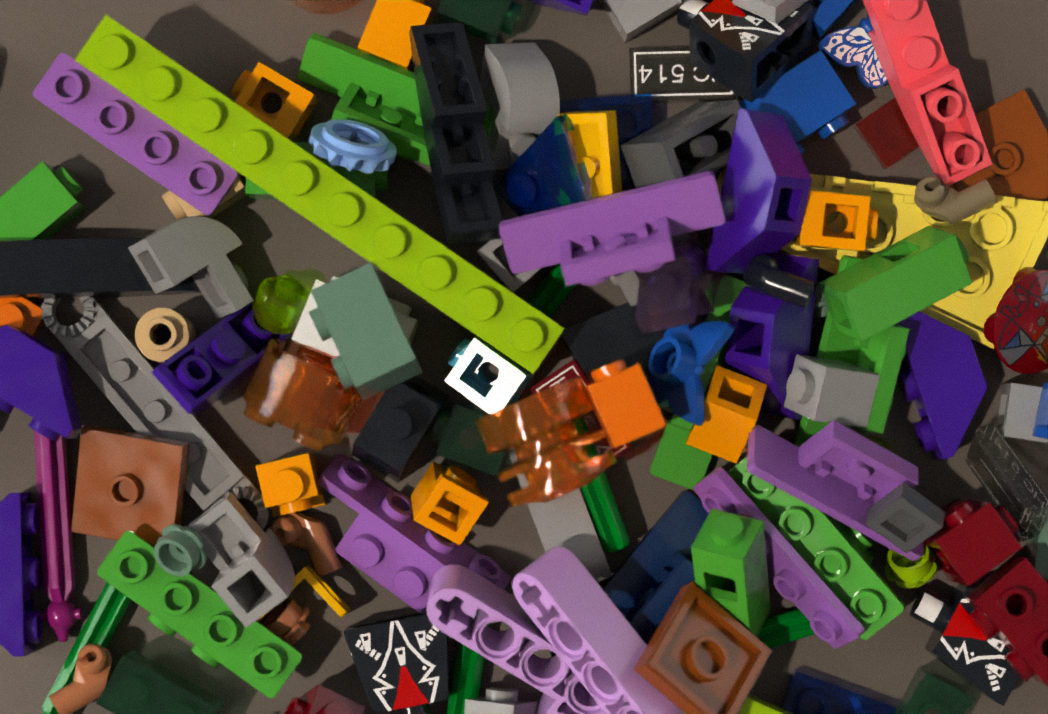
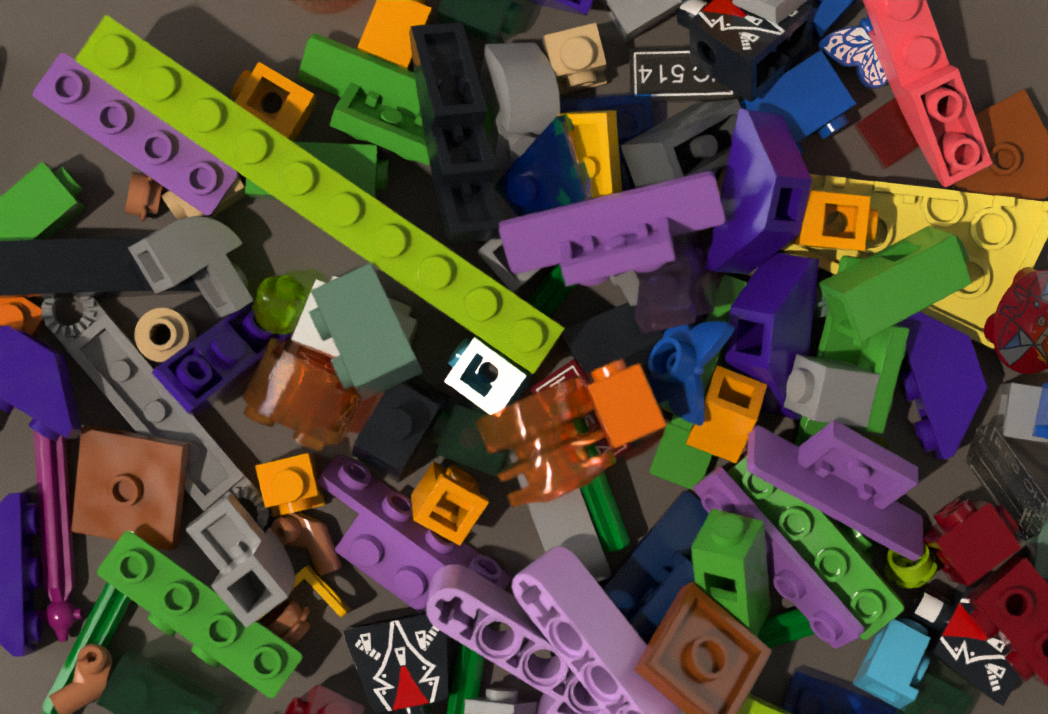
sand green plate [154,524,207,577] -> none
light blue gear [308,119,397,174] -> none
black arm [743,254,815,308] -> none
dark grey plate [865,482,945,553] -> none
dark tan arm [914,176,997,224] -> none
none -> nougat plate [125,172,162,222]
none -> tan brick [543,23,607,97]
none -> medium azure brick [852,618,931,709]

